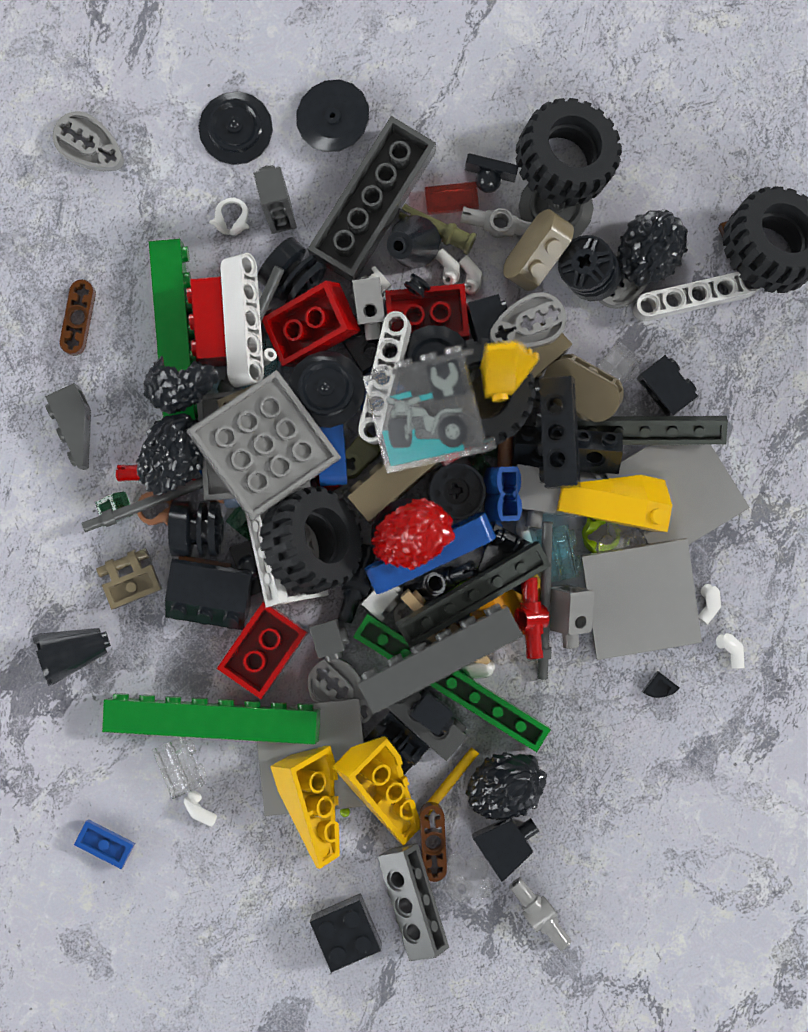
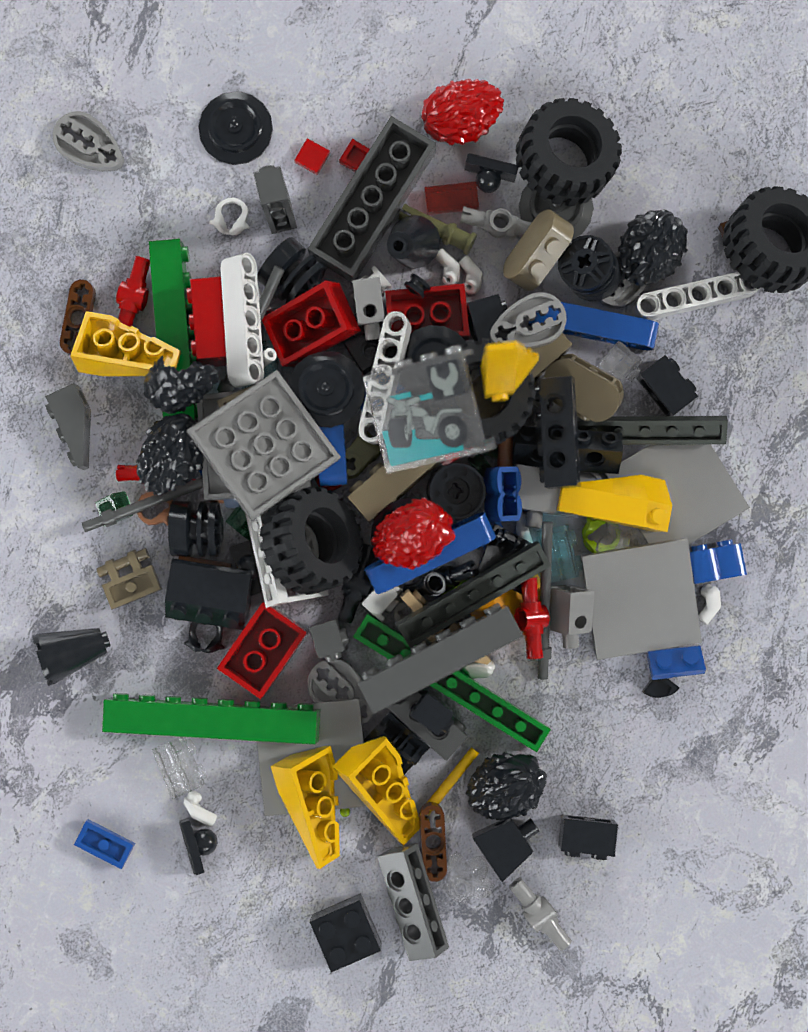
black piece [296,79,369,152] -> none
white arm [716,633,745,668] -> none
none -> yellow wedge [70,311,181,376]
none -> red pin [116,256,150,327]
none -> black tile [179,818,218,875]
none -> black piece [184,622,225,653]
none -> red tile [294,138,330,175]
none -> red tile [339,138,370,172]
none -> red hair [421,79,504,146]
none -> blue beam [528,302,659,351]
none -> black brick [558,814,618,860]
none -> blue plate [647,645,706,680]
none -> blue brick [690,539,747,584]

